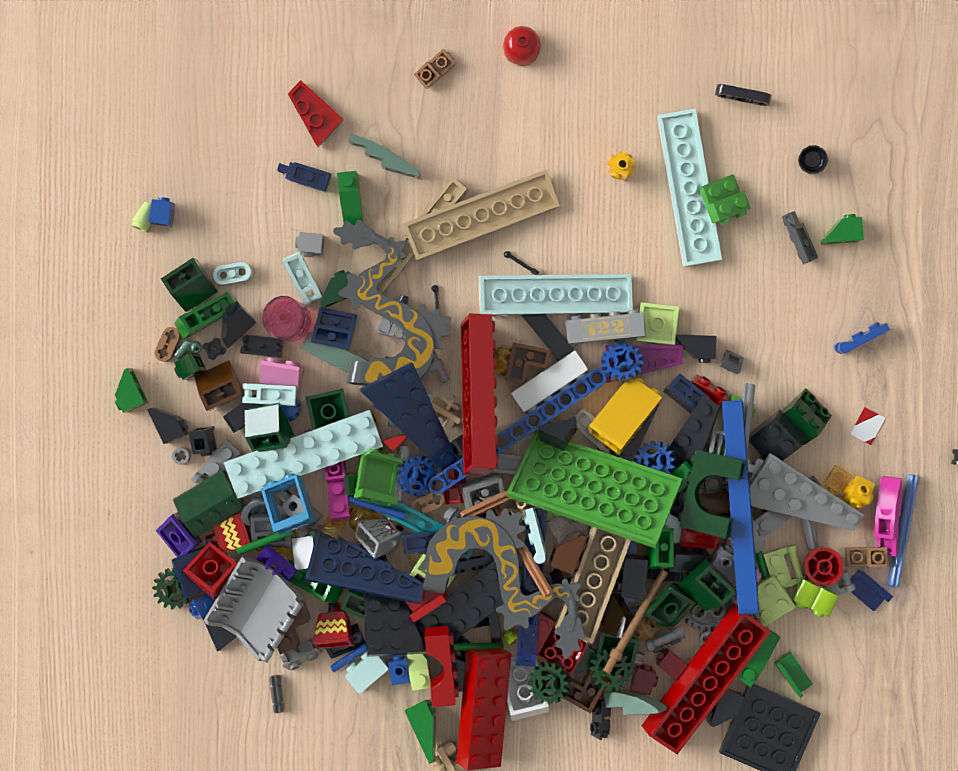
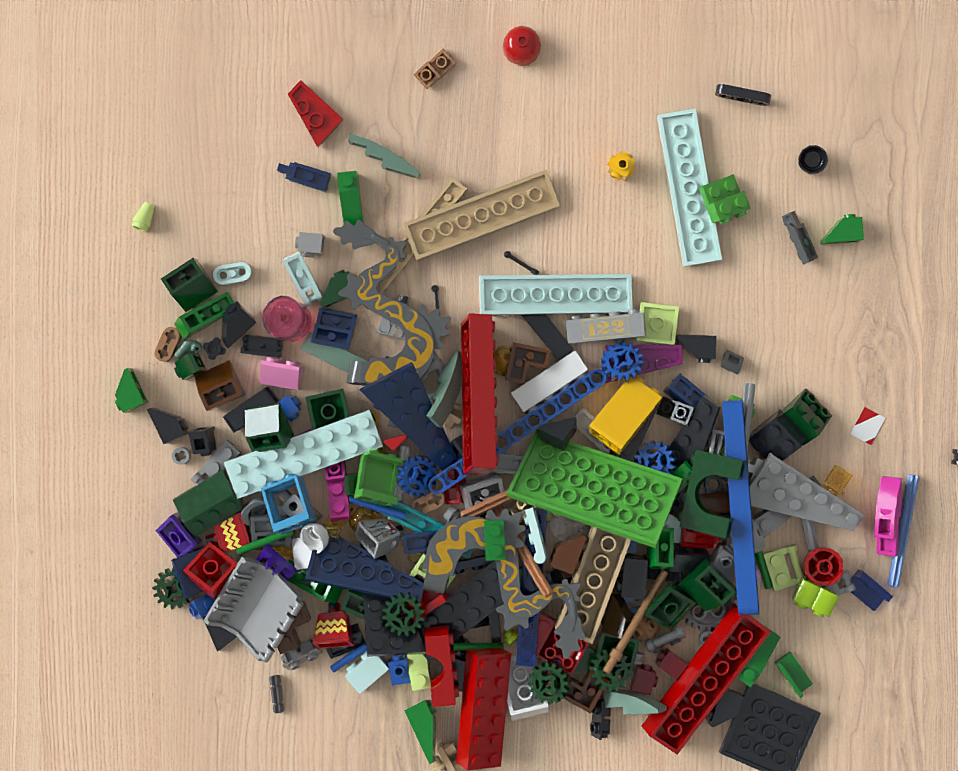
blue brick [149,197,175,227] -> none
light aqua plate [242,384,297,406] -> none
red hinge [691,374,728,409] -> none
yellowish green plate [756,574,796,626] -> none
blue plate [834,322,890,354] -> none
yellow brick [843,475,875,509] -> none
medium nougat slope [845,547,888,567] -> none
none -> white hair [300,523,329,553]
none -> dark green gear [382,592,426,636]
none -> sand green slope [426,350,462,428]
none -> green plate [484,520,506,561]
none -> black slope [656,396,695,426]

